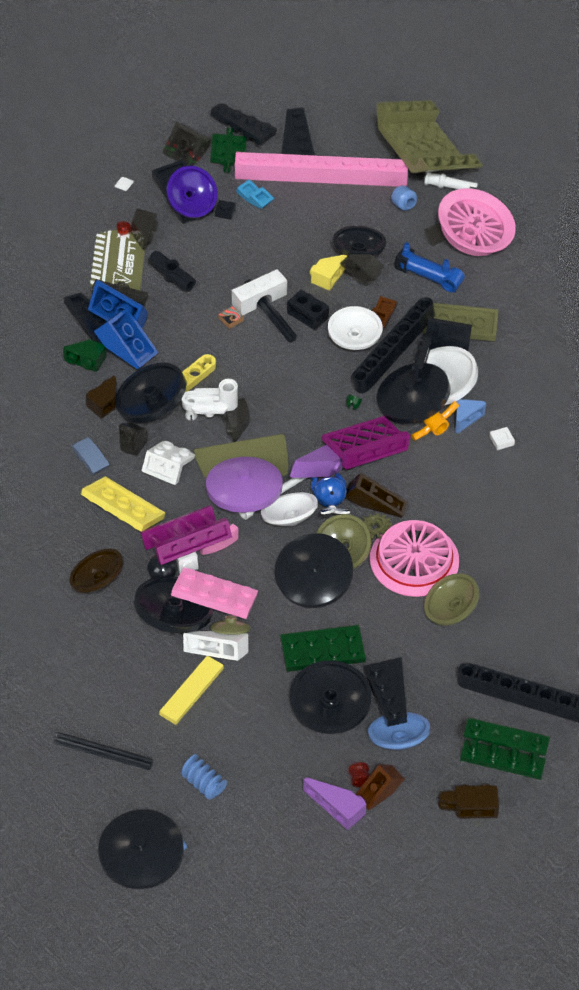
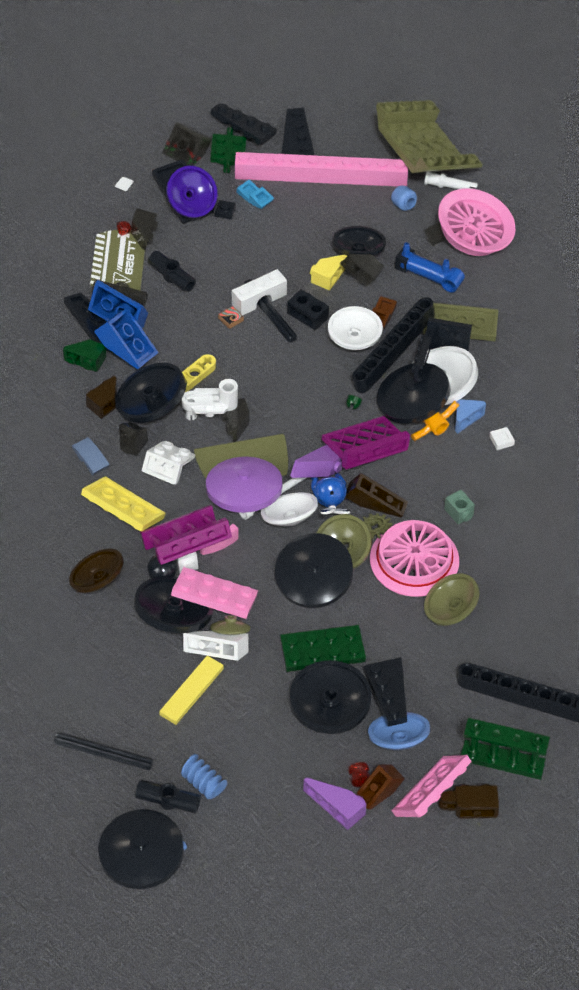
none -> black piece [135,780,201,814]
none -> bright pink plate [391,755,472,817]
none -> sand green brick [444,490,475,524]

